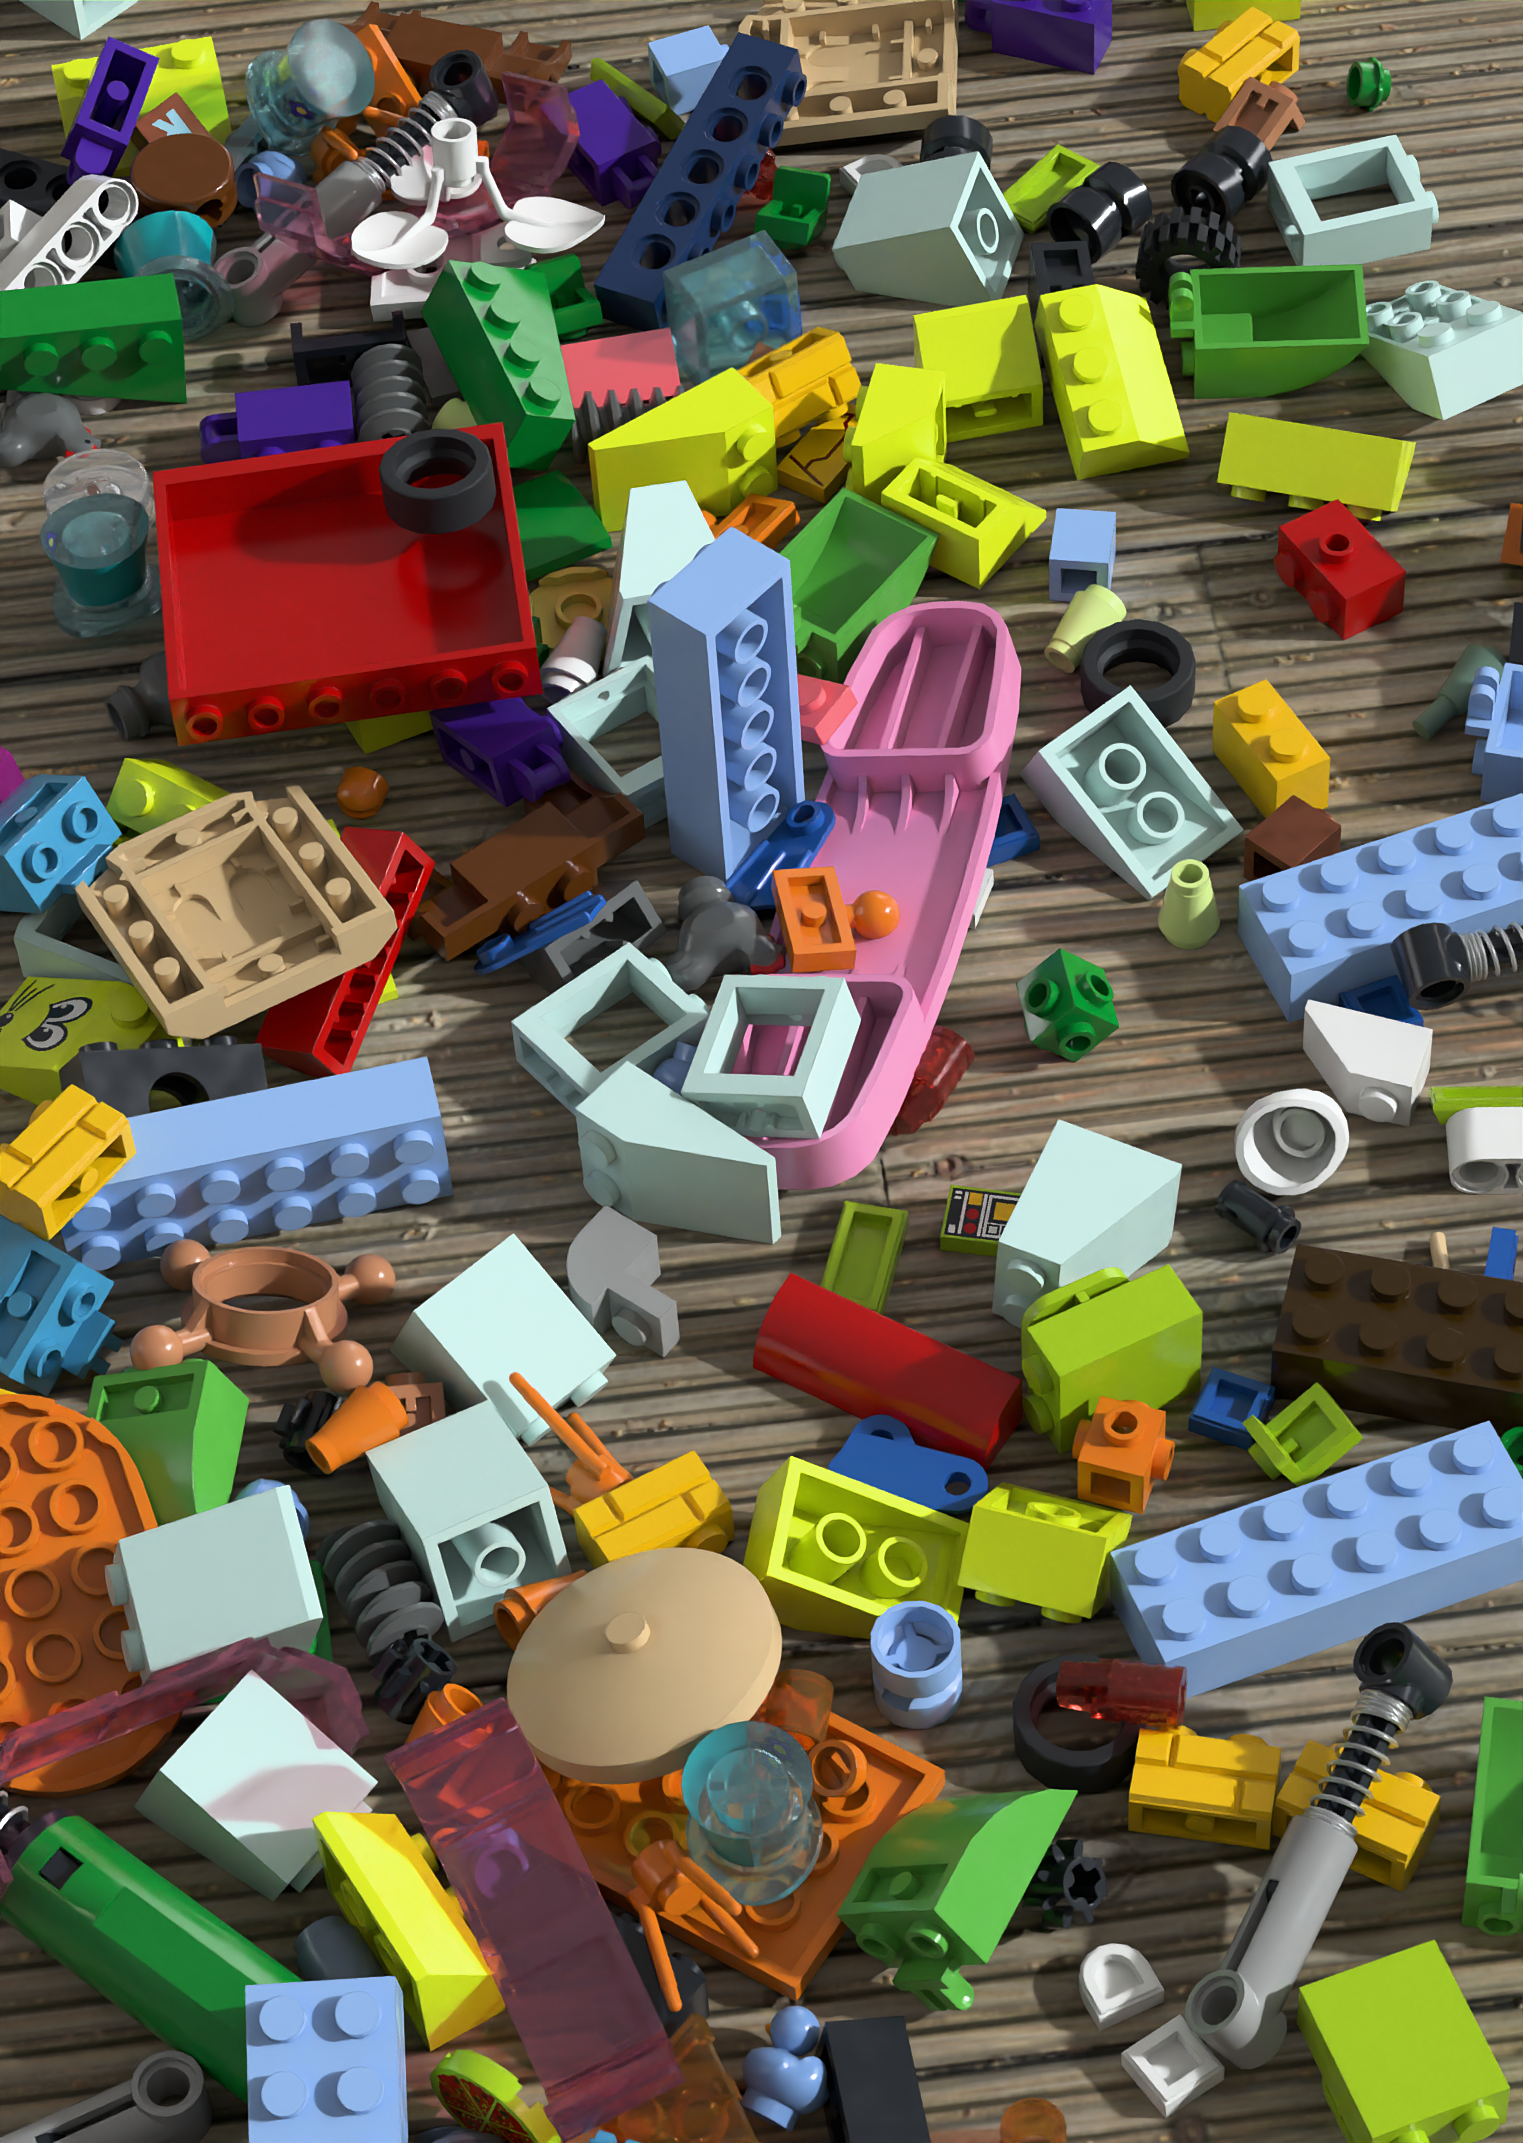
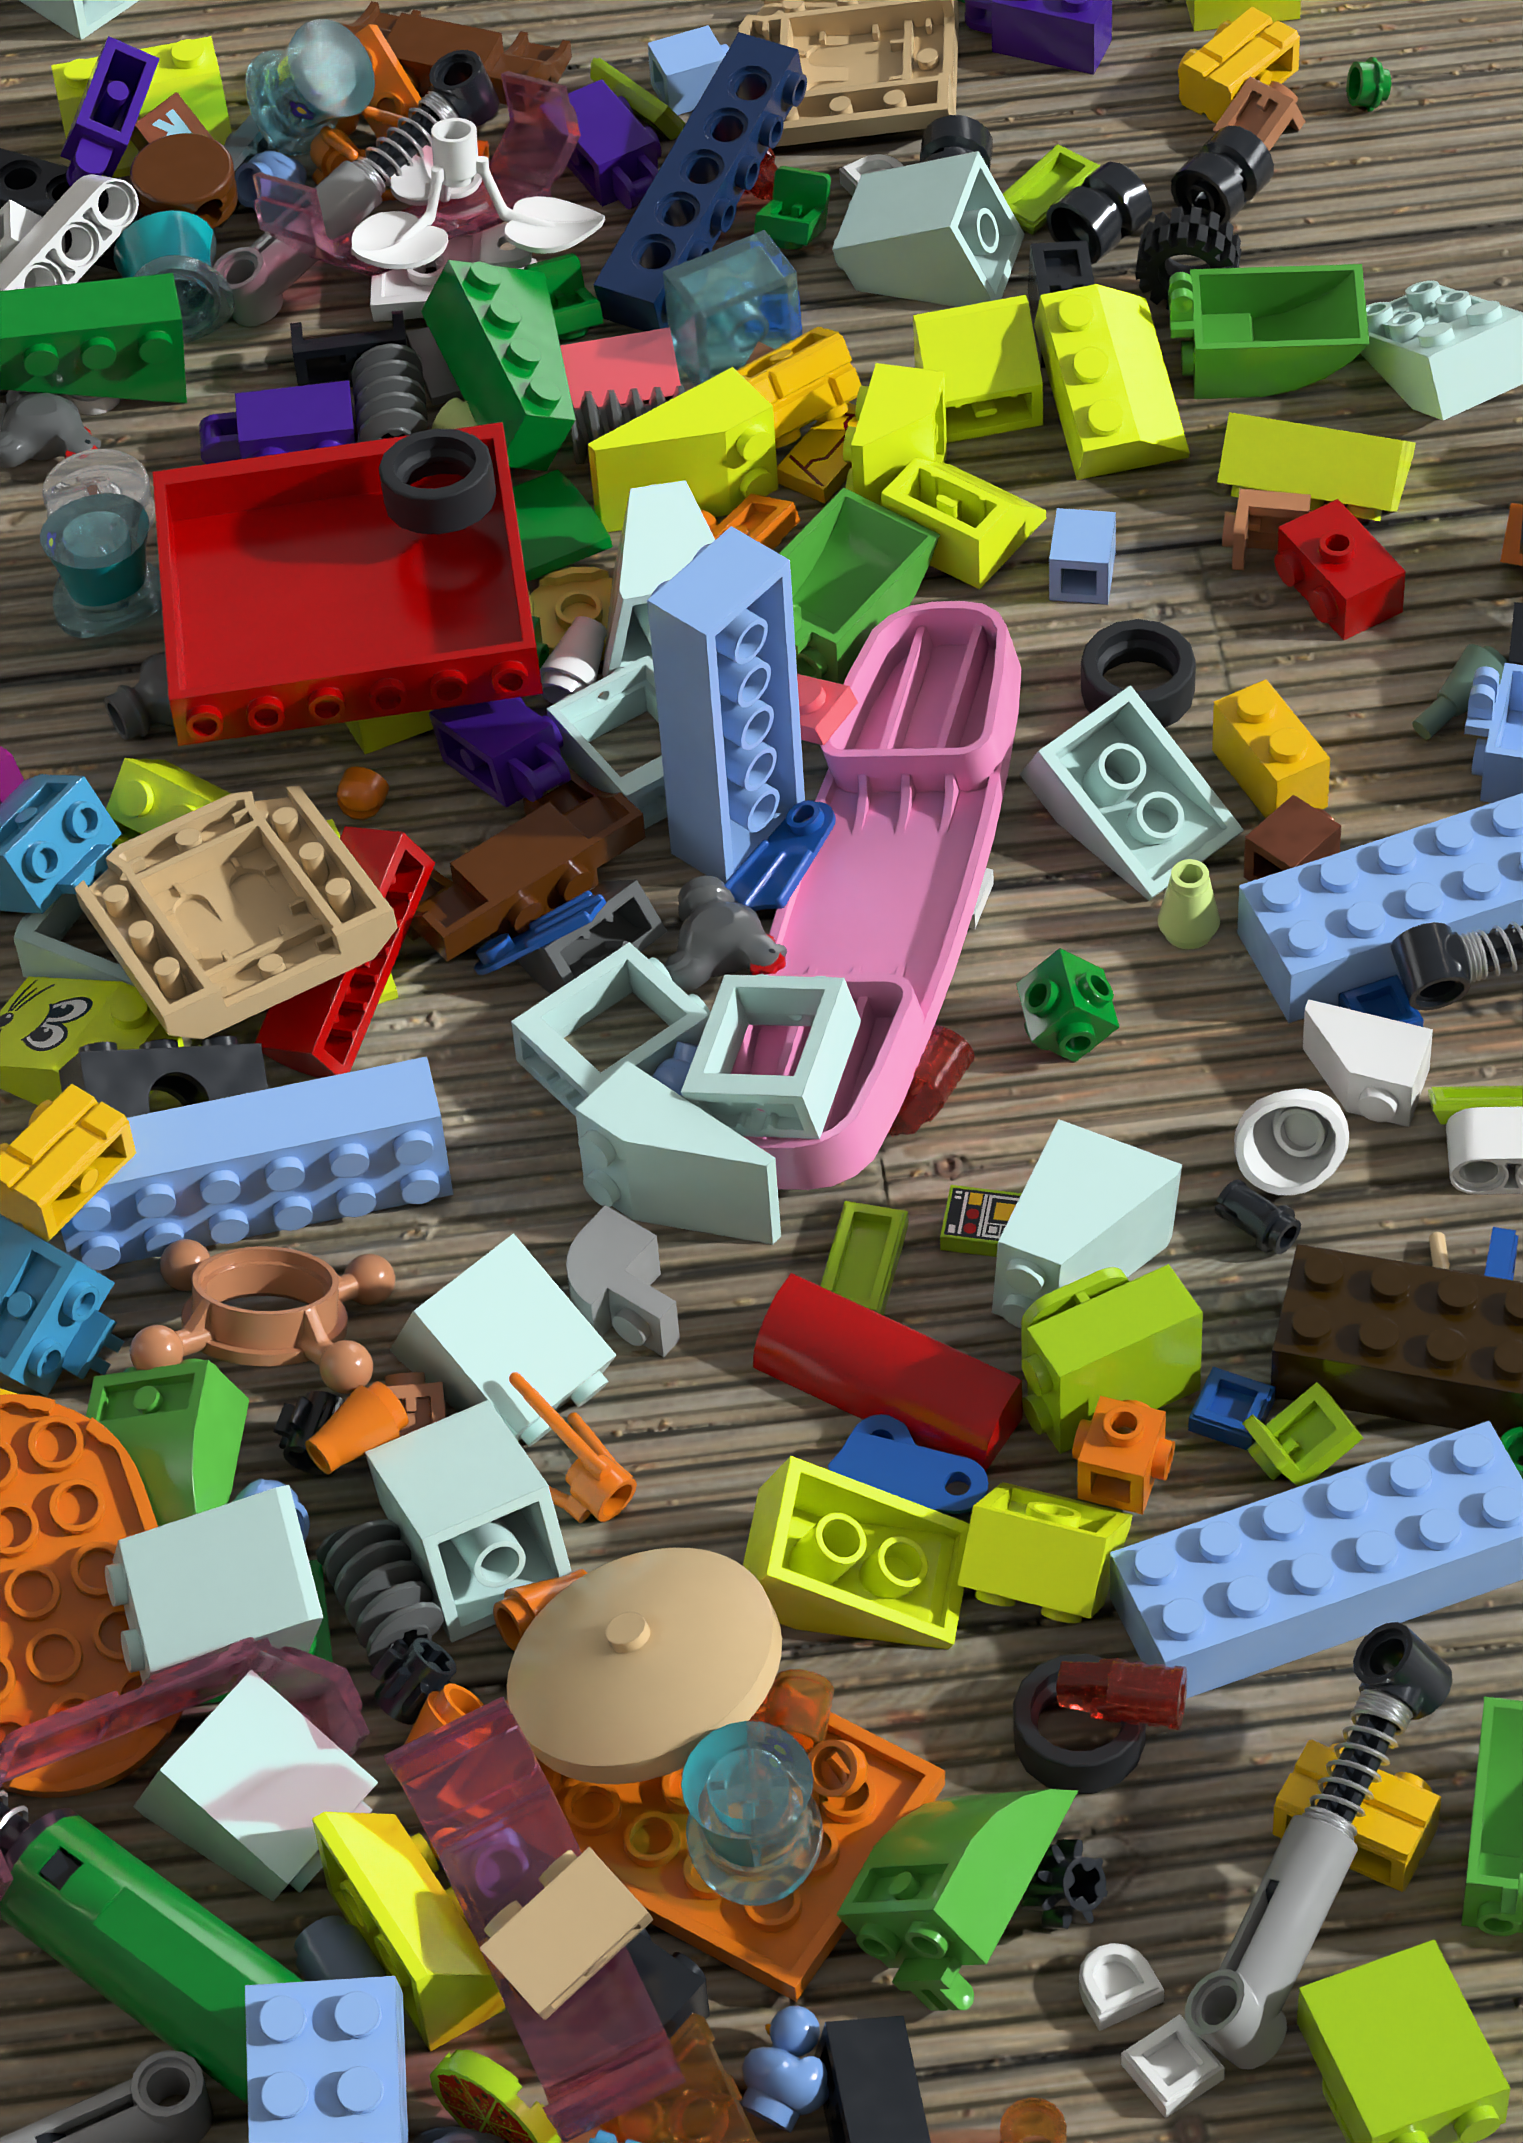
yellow brick [573,1450,735,1569] -> none
orange plant [627,1839,759,2012] -> none
orange plate [771,866,900,973] -> none
light blue wheel [870,1601,963,1729] -> none
blue tile [986,793,1040,868] -> none
yellowish green cone [1044,584,1127,673] -> none
yellow brick [1128,1724,1282,1850] -> none
light aqua window [1267,134,1439,266] -> none
none -> tan brick [479,1847,654,2020]
none -> nougat bracket [1222,488,1311,571]

